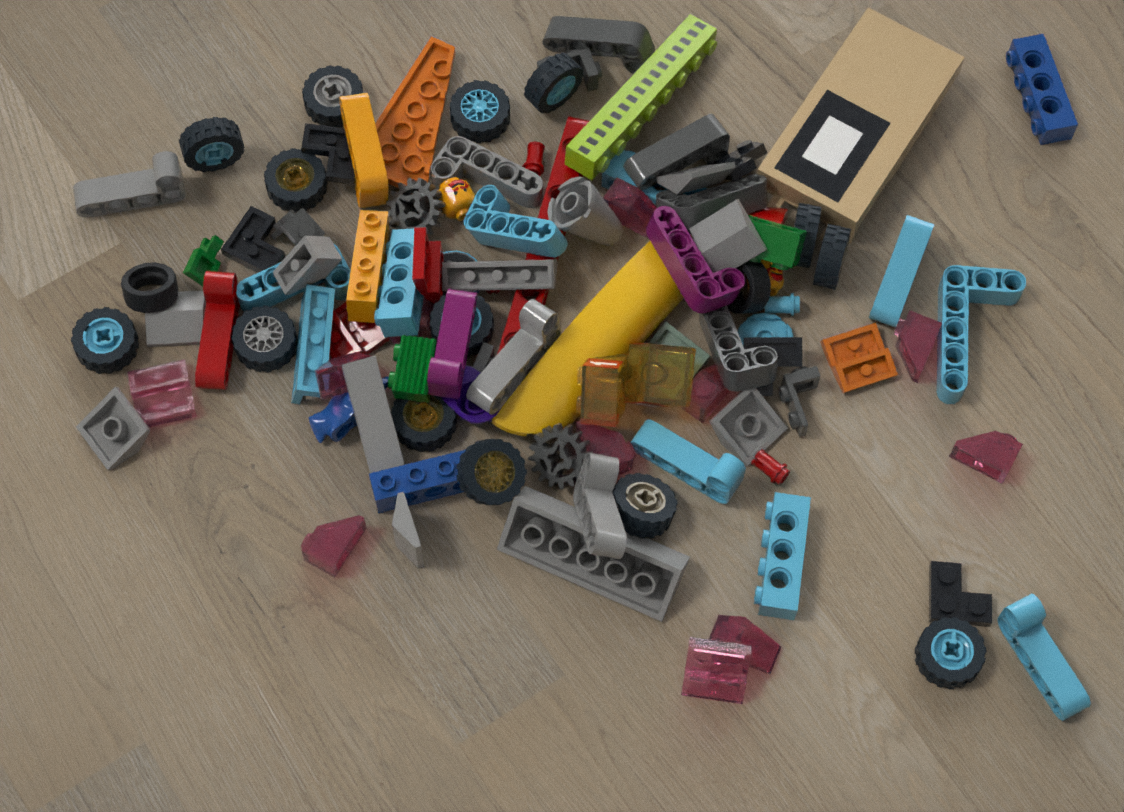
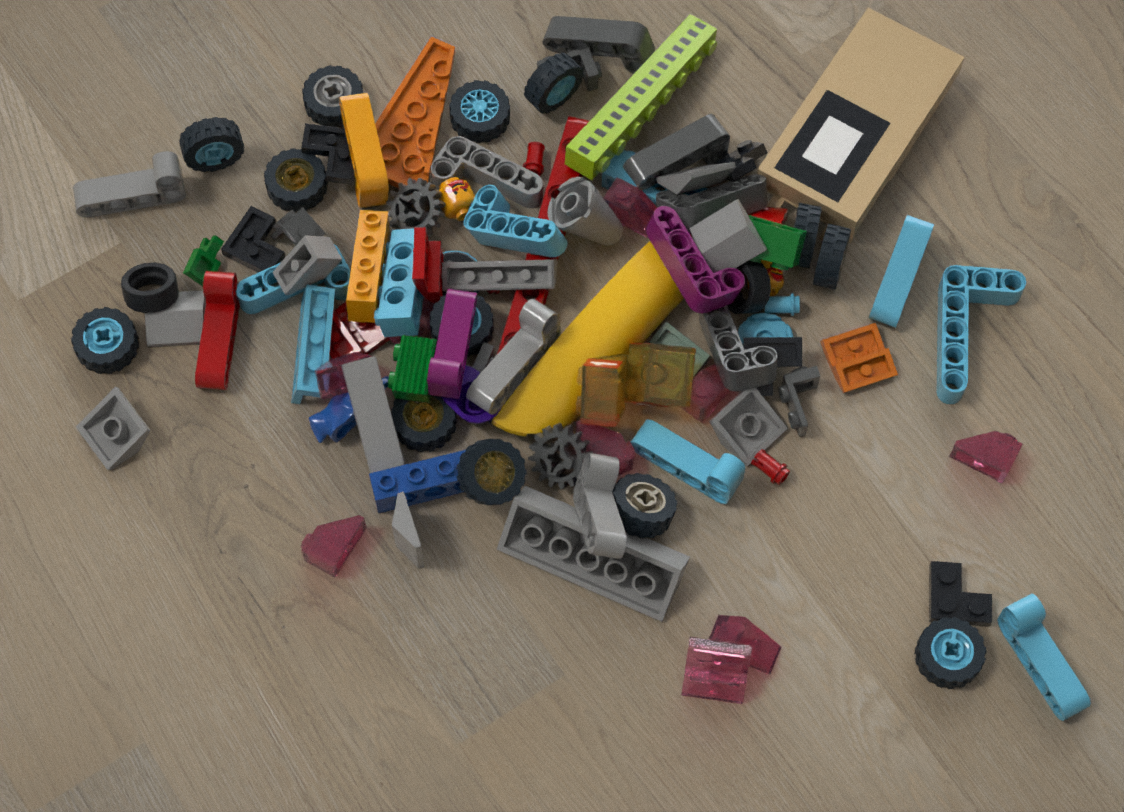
clear pink slope [127,359,197,428] -> none
black wheel [231,305,297,373] -> none
medium azure brick [754,492,811,620] -> none
clear pink slope [894,310,942,383] -> none
blue brick [1006,34,1078,145] -> none

